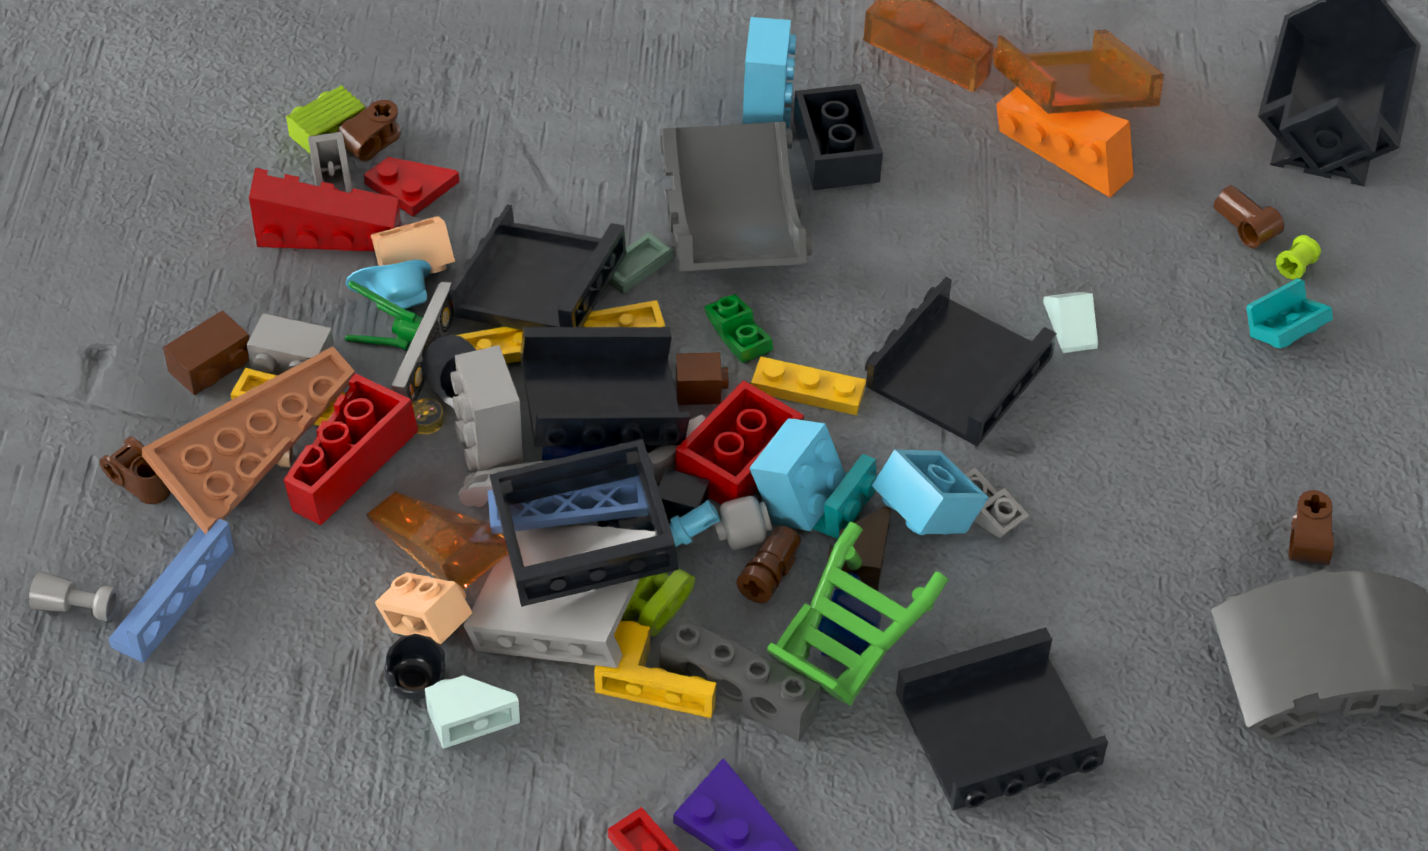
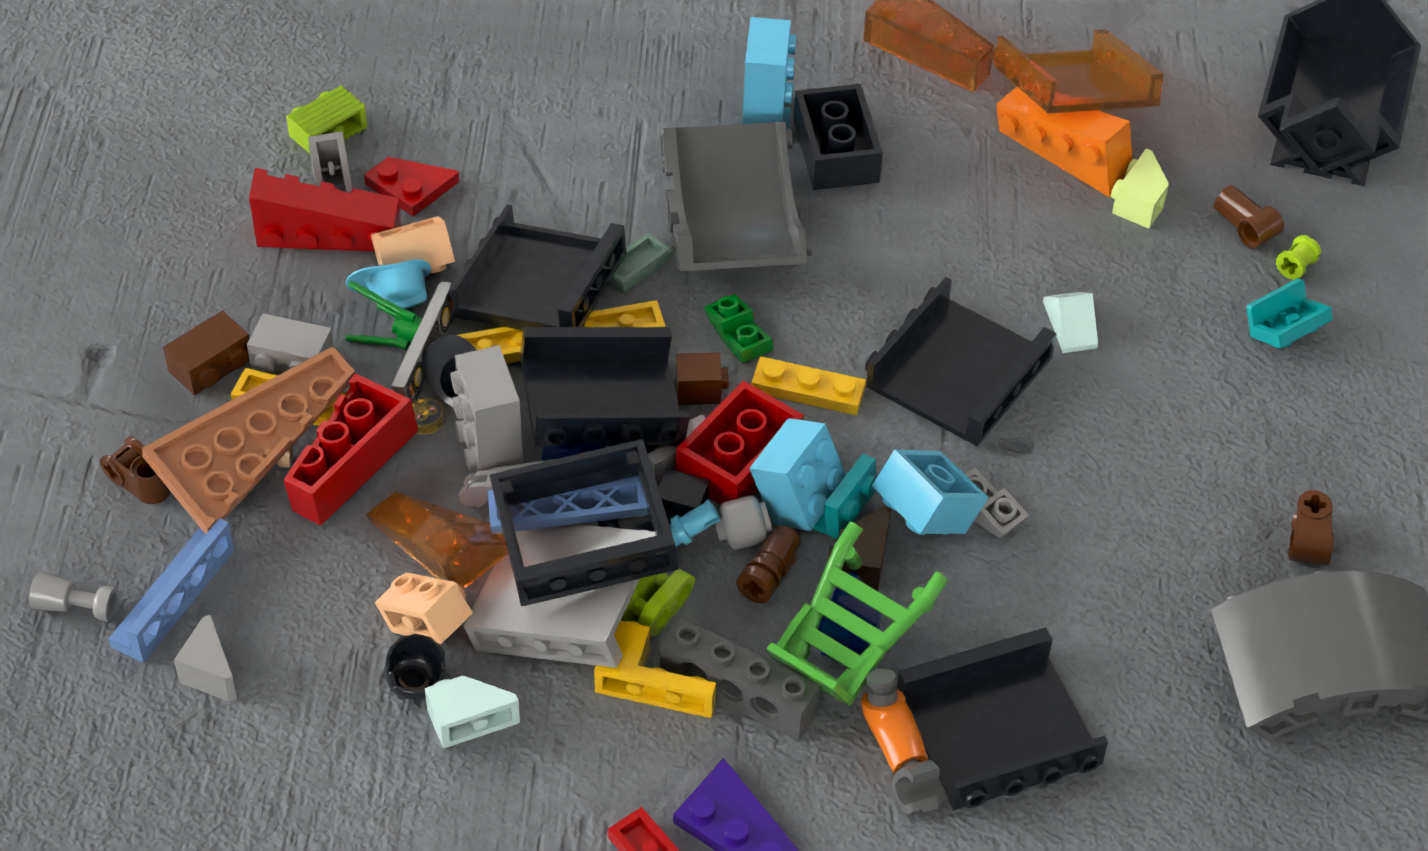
reddish brown piece [338,99,401,162] -> none
none -> light grey slope [174,615,237,702]
none -> piece [861,669,949,814]
none -> yellowish green slope [1111,148,1169,229]

